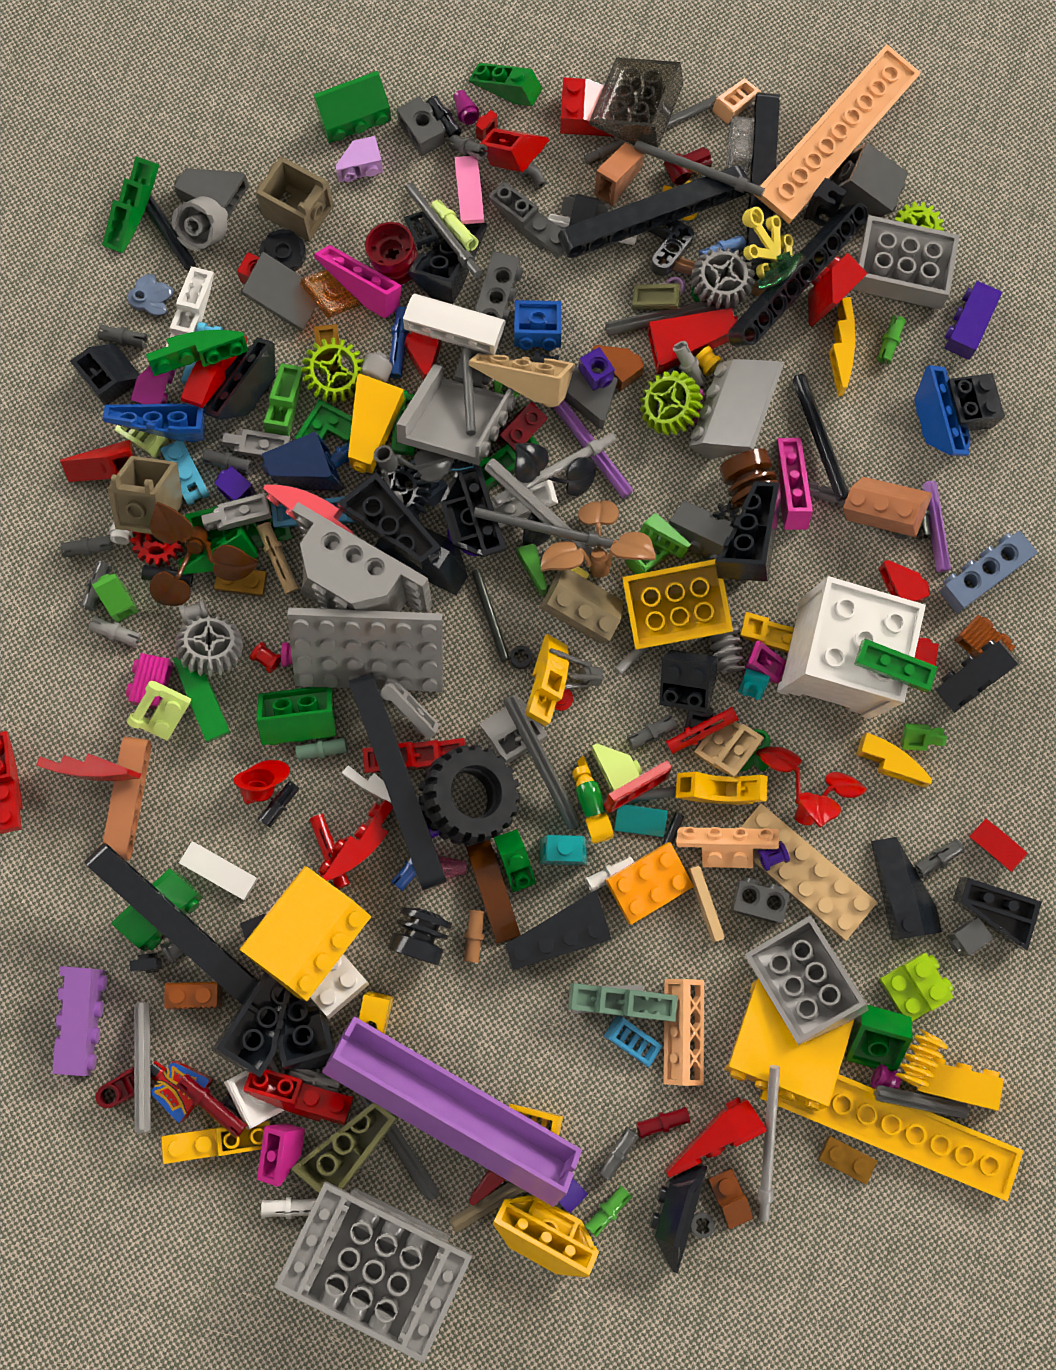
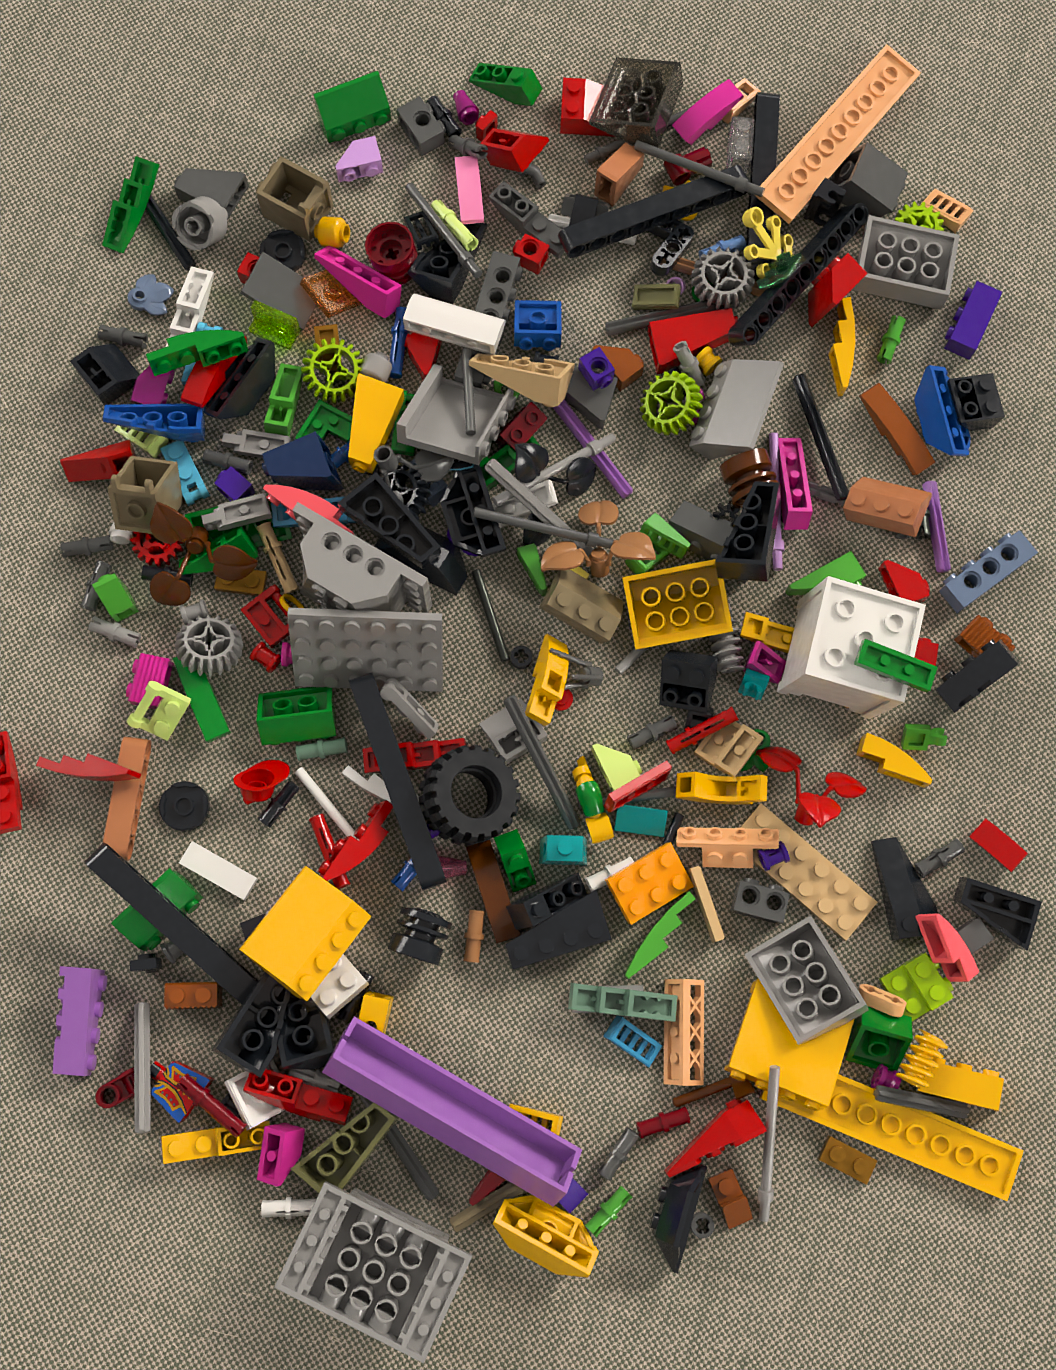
none -> black tile [159,781,210,832]
none -> red plate [240,584,292,649]
none -> clear neon green bracket [248,300,301,350]
none -> yellow piece [279,594,304,612]
none -> white bar [295,767,356,839]
none -> yellow head [314,216,350,248]
none -> black pin [337,970,375,1024]
none -> black slope [506,872,588,930]
none -> red brick [512,233,550,275]
none -> bright green slope [623,891,695,979]
none -> dark pink slope [672,79,744,145]
none -> reddish brown piece [672,1075,756,1108]
none -> lavender bar [769,433,784,571]
none -> bright green slope [785,551,866,596]
none -> light nougat beam [858,984,907,1017]
none -> dark orange slope [859,383,935,475]
none -> coral slope [915,914,979,982]
none -> light nougat slope [920,189,974,234]

